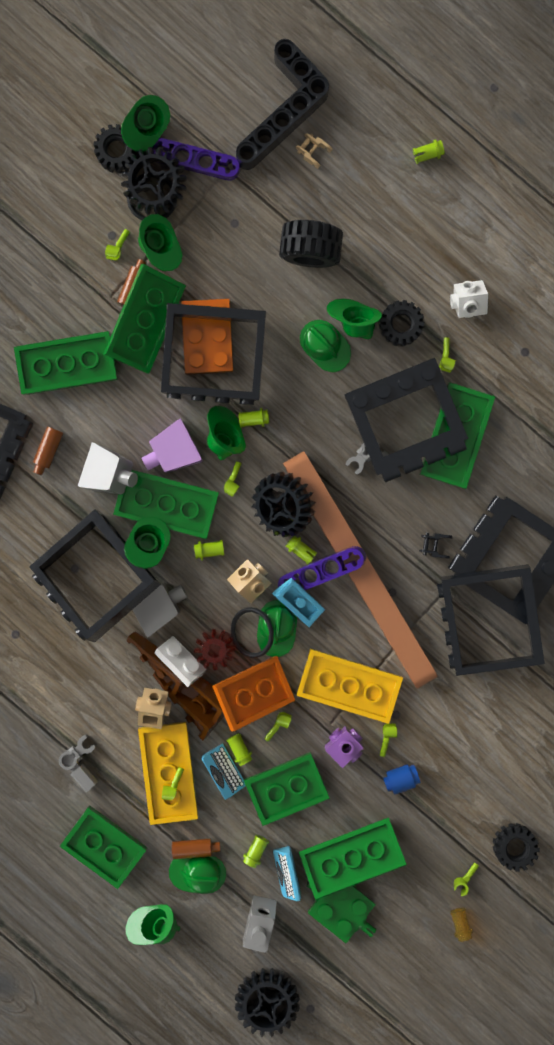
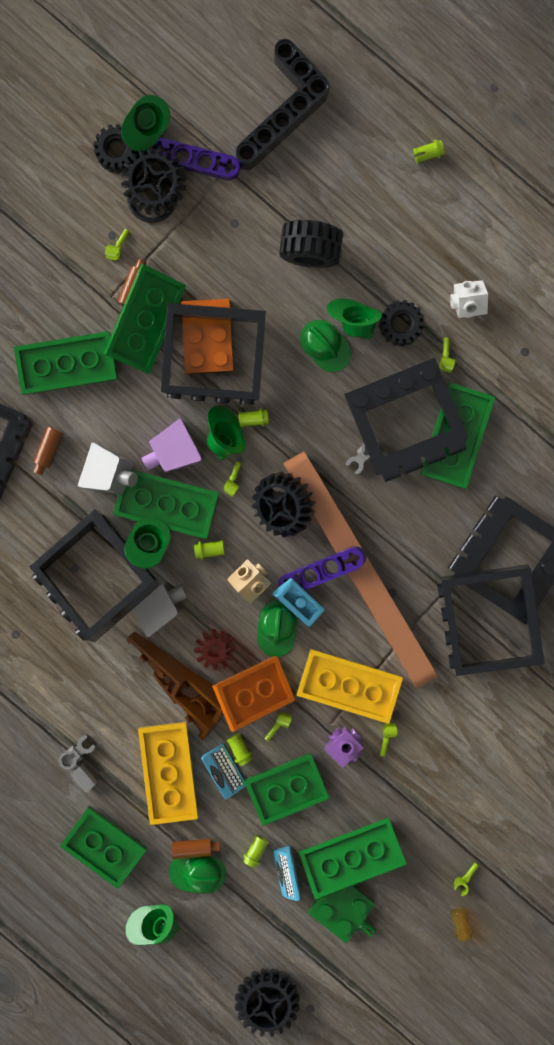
tan brick [135,688,172,729] -> none
green piece [138,214,183,271] -> none
white plate [155,636,207,687] -> none
lime hand [162,767,184,800] -> none
black tyre [230,607,274,658] -> none
light grey torso [243,895,277,953] -> none
lime pin [285,536,317,565] -> none
tan piece [296,133,332,169] -> none
blue brick [383,764,421,795] -> none
black piece [419,532,453,559] -> none
black tyre [492,823,540,872] -> none

